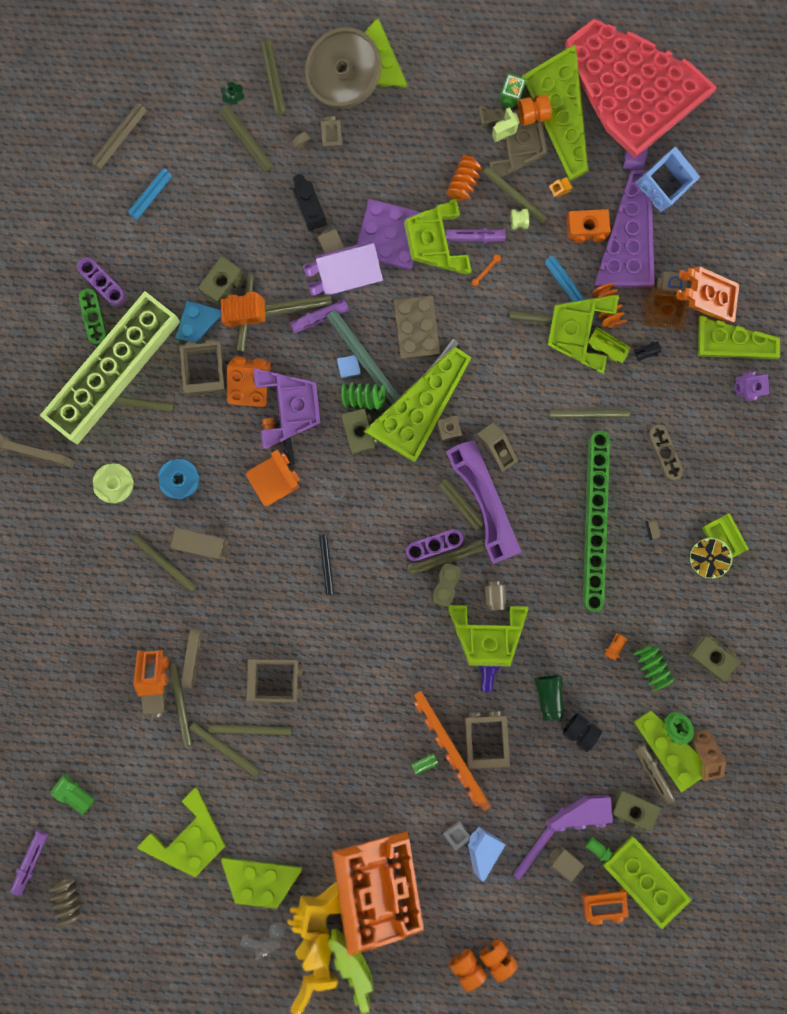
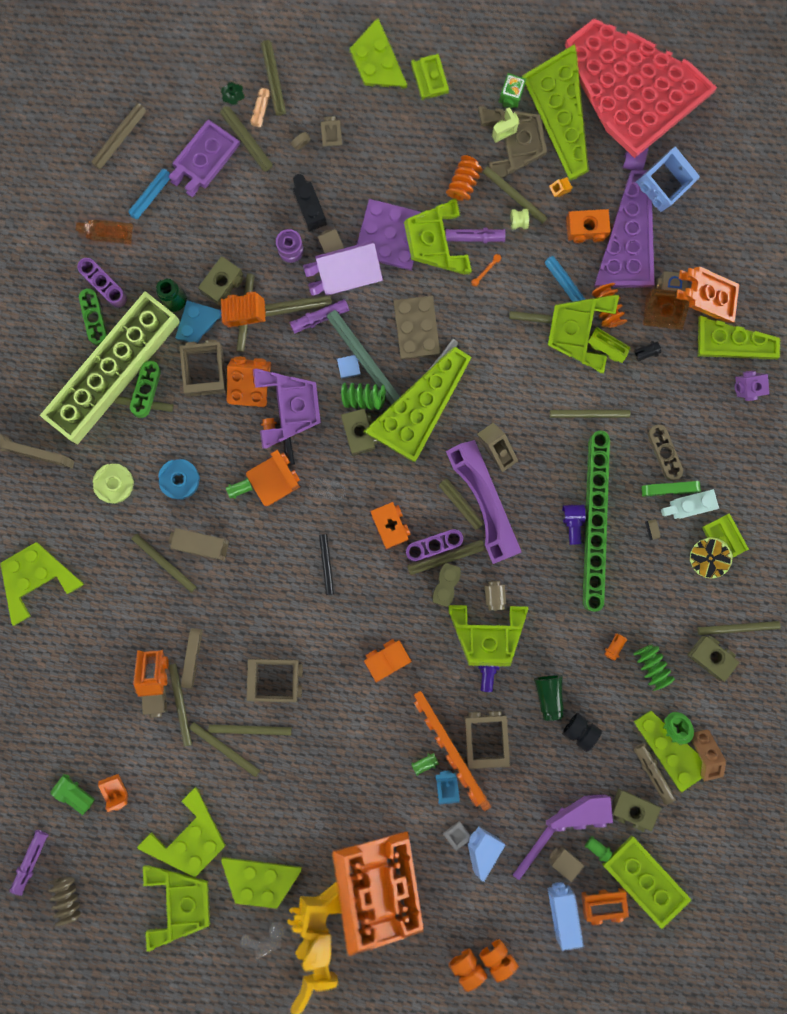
dark tan dish [305,27,382,109] -> none
lime slope [329,928,373,1014] -> none
dark tan brick [436,416,462,443] -> none
orange wheel [518,94,551,126] -> none
none -> lime wing [0,542,84,626]
none -> clear orange hinge [75,220,133,244]
none -> orange bracket [98,774,128,812]
none -> bright green beam [130,361,161,418]
none -> lime wing [143,865,210,952]
none -> dark green plant [156,278,187,312]
none -> medium lavender tile [169,120,240,198]
none -> bright green pin [226,478,253,499]
none -> light nougat axle [251,88,270,127]
none -> medium lavender wheel [276,229,304,263]
none -> orange brick [364,639,412,682]
none -> orange brick [370,502,411,550]
none -> lime plate [411,54,449,100]
none -> dark azure bracket [435,771,460,805]
none -> light blue window [548,882,583,950]
none -> dark purple pin [562,504,586,545]
none -> bright green beam [641,481,701,497]
none -> light aqua hinge [661,489,719,519]
none -> olive bar [697,621,781,635]

